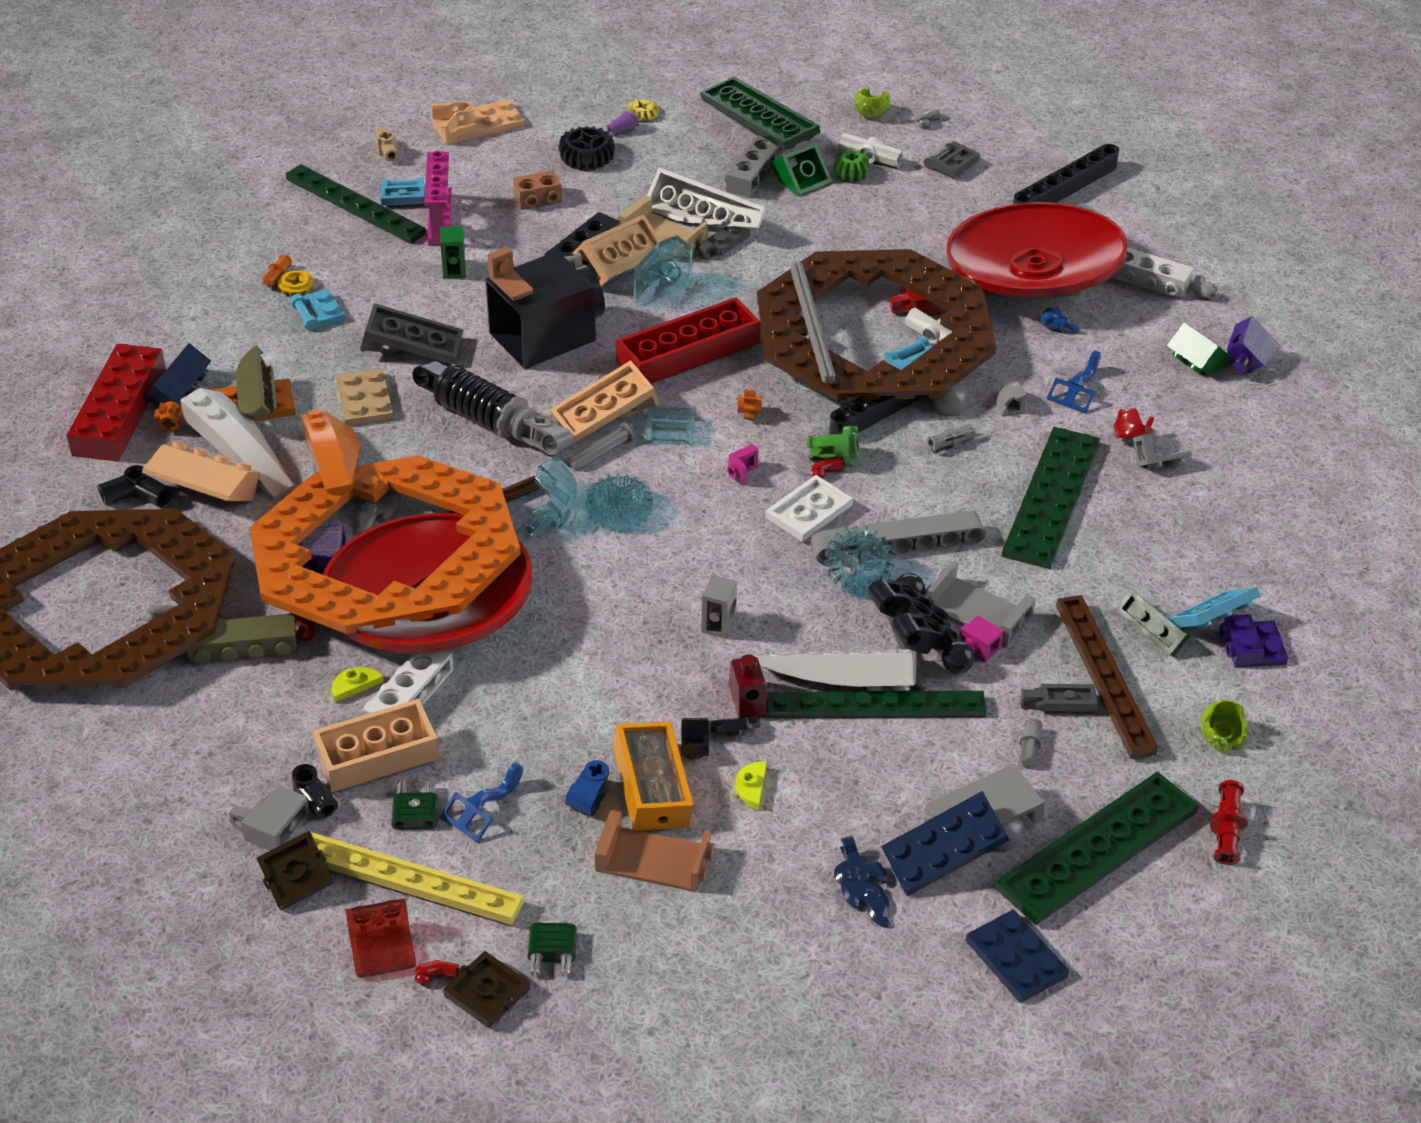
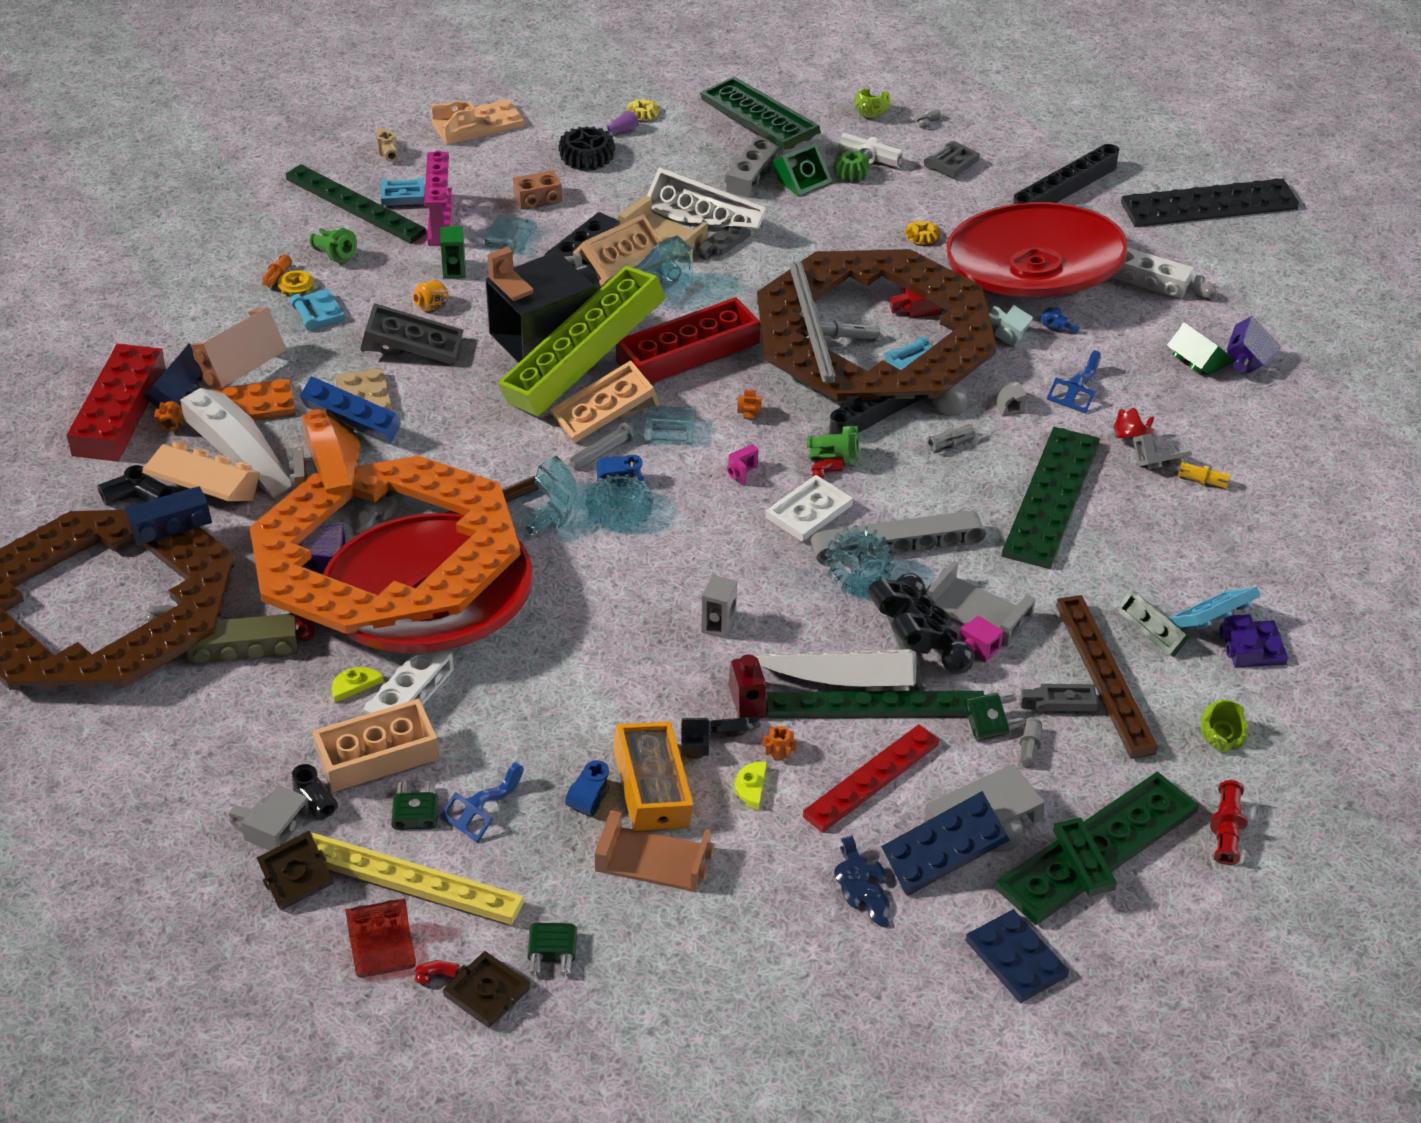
olive brick [236,345,277,418] -> none
piece [412,360,574,455] -> none
white piece [905,308,953,347] -> none
none -> dark blue brick [125,486,212,545]
none -> nougat panel [191,307,287,388]
none -> light grey hinge [287,446,307,489]
none -> blue brick [299,376,401,444]
none -> bright green piece [309,227,357,263]
none -> light orange head [413,280,448,312]
none -> clear light blue plate [485,214,537,255]
none -> lime brick [497,265,667,416]
none -> blue piece [596,455,644,489]
none -> orange gear [762,726,797,760]
none -> red plate [803,724,939,833]
none -> light grey pin [819,320,881,341]
none -> yellow gear [905,220,940,245]
none -> dark green piece [964,692,1025,741]
none -> light aqua brick [989,305,1033,347]
none -> dark green plate [1053,817,1117,897]
none -> black plate [1121,178,1299,227]
none -> yellow pin [1178,462,1231,489]

